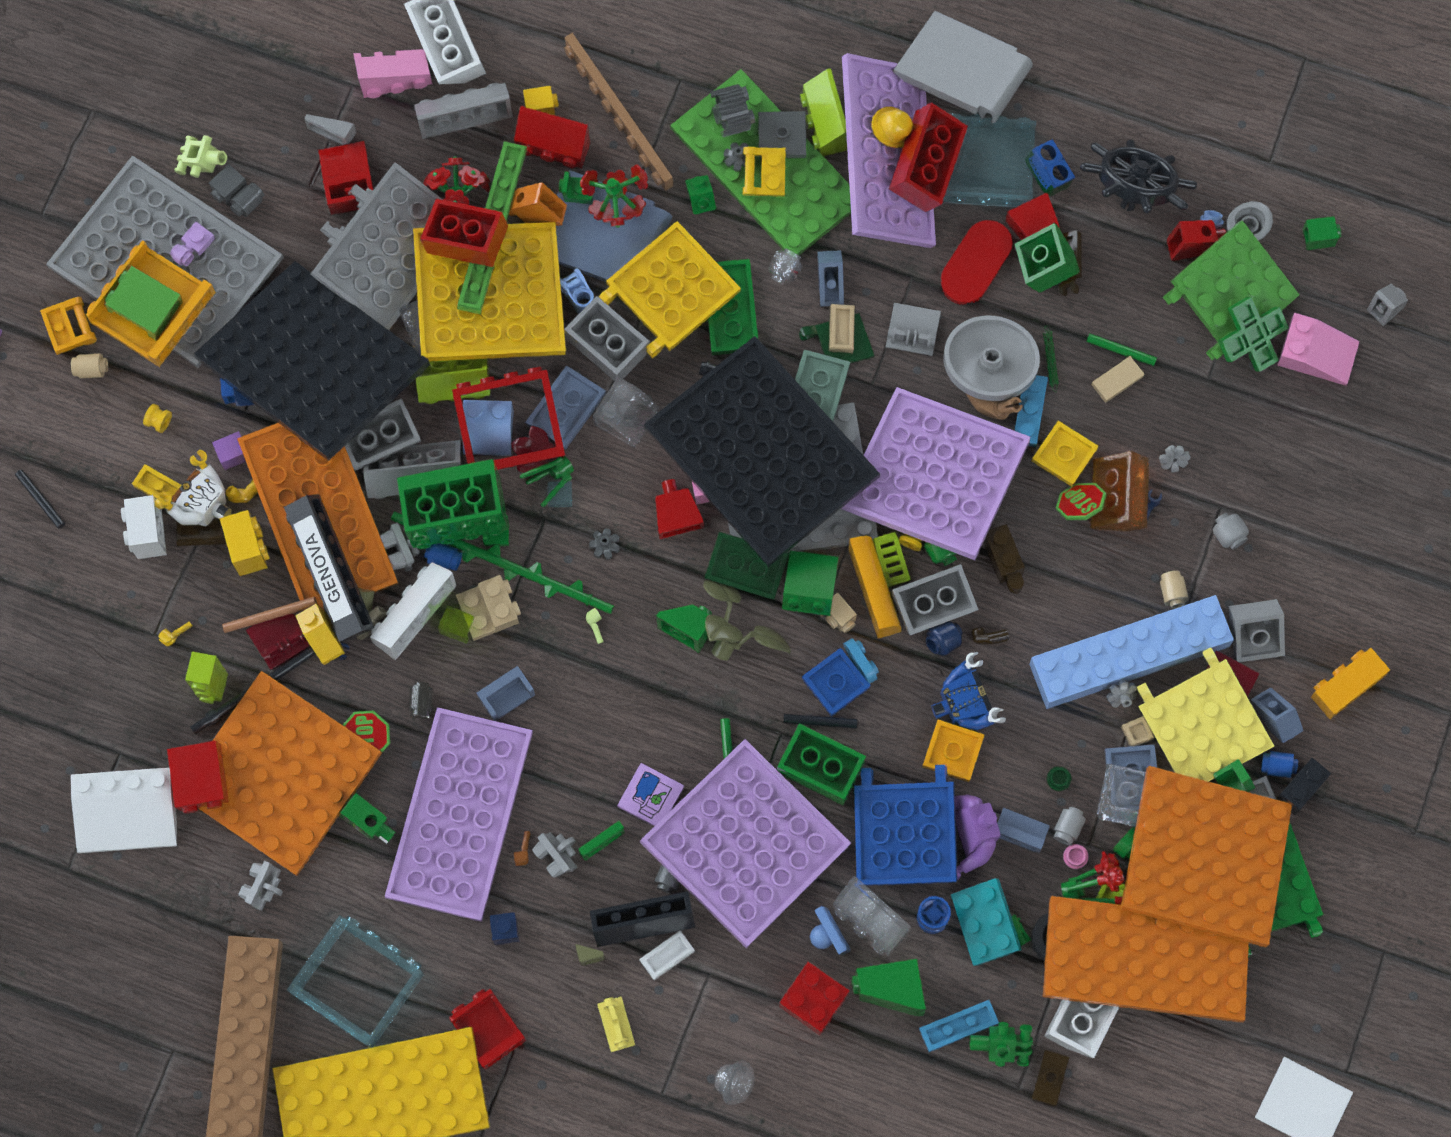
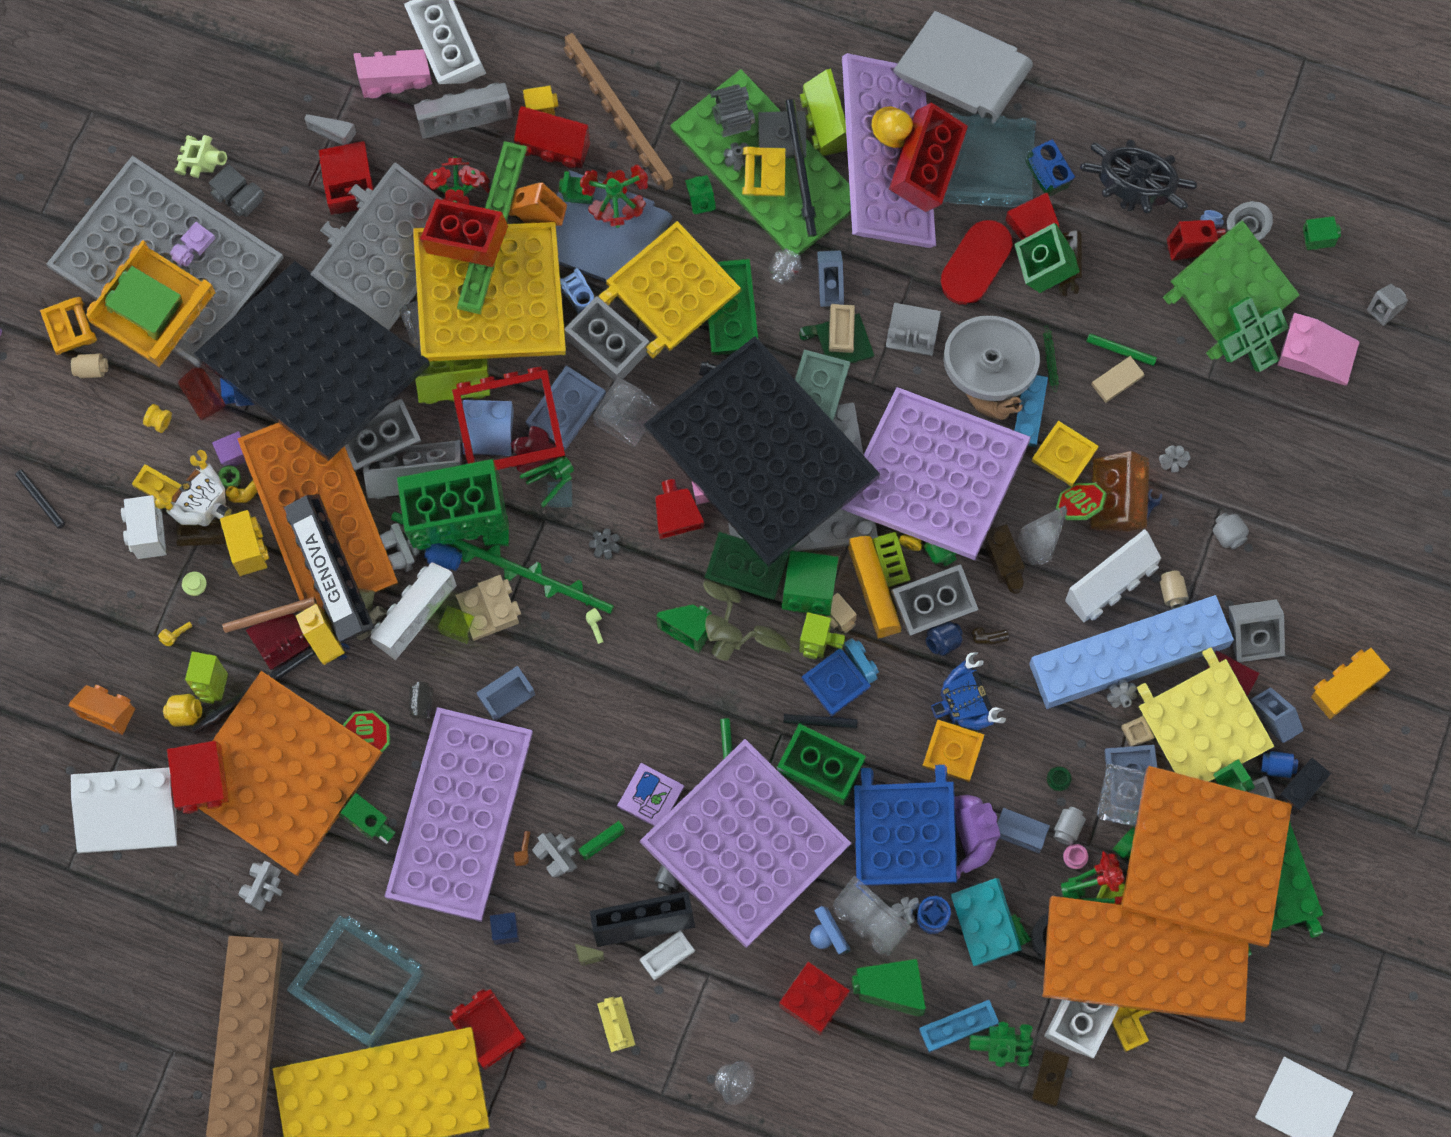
none -> orange slope [68,685,135,735]
none -> yellow head [163,694,202,727]
none -> clear red slope [177,368,226,420]
none -> yellowish green plate [182,572,207,596]
none -> bright green bush [218,465,242,489]
none -> black bar [785,99,817,237]
none -> lime brick [799,612,845,659]
none -> light grey plant [888,897,919,924]
none -> clear slope [1018,506,1067,565]
none -> white slope [1065,529,1161,623]
none -> yellow plate [1111,1007,1153,1052]

